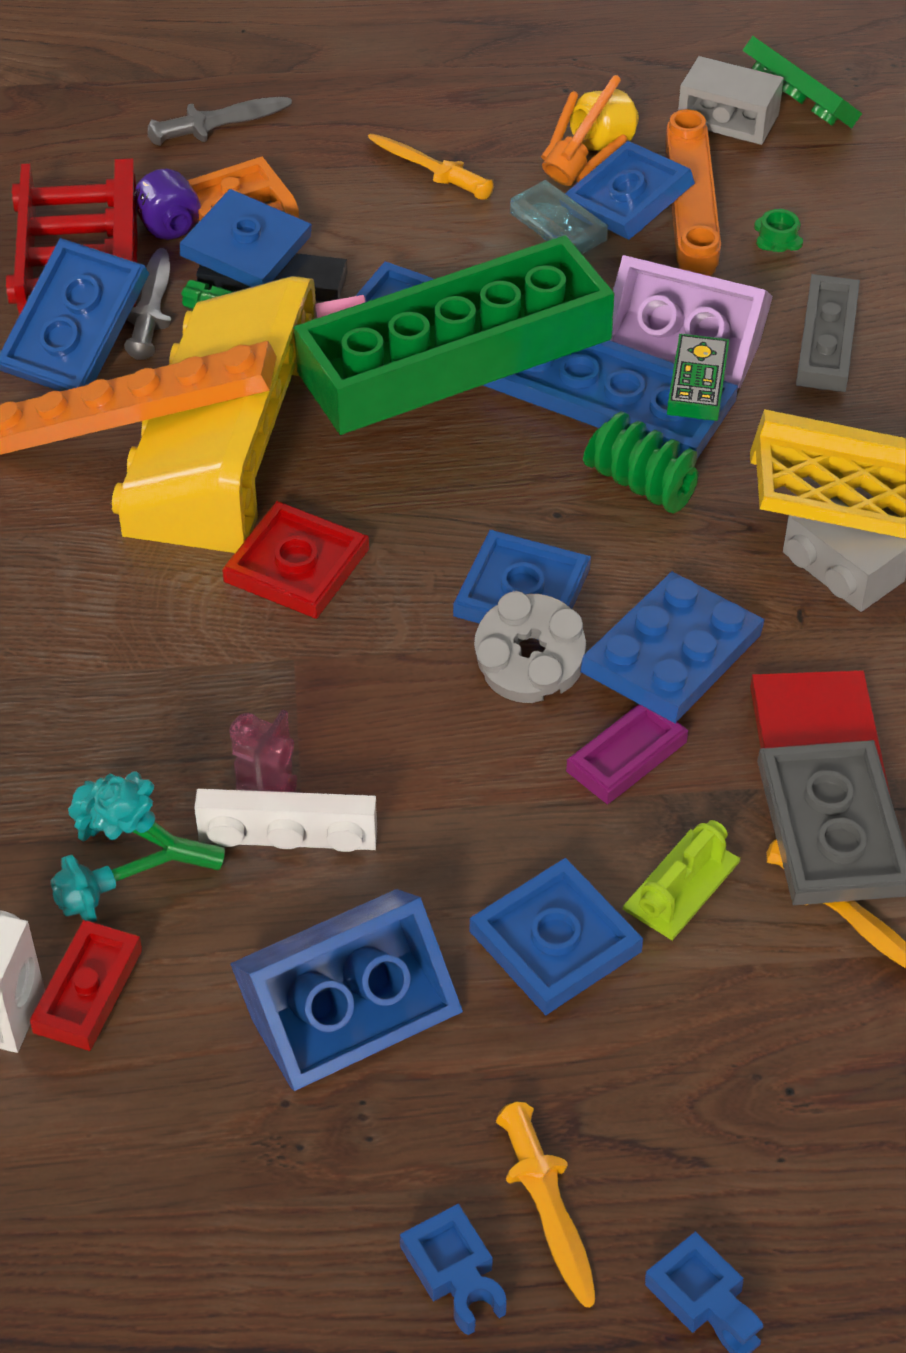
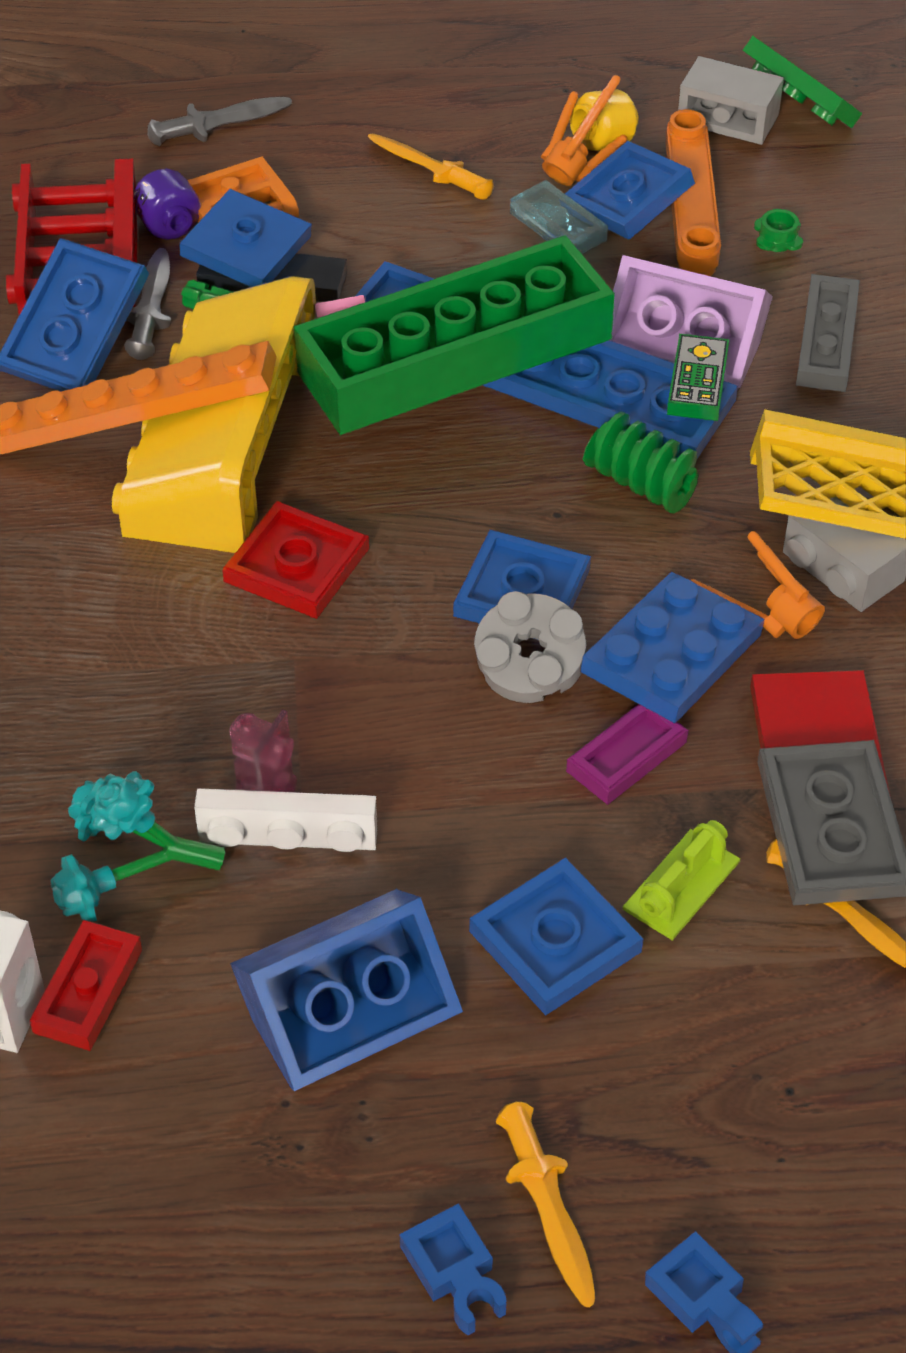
none -> orange plant [691,531,825,639]

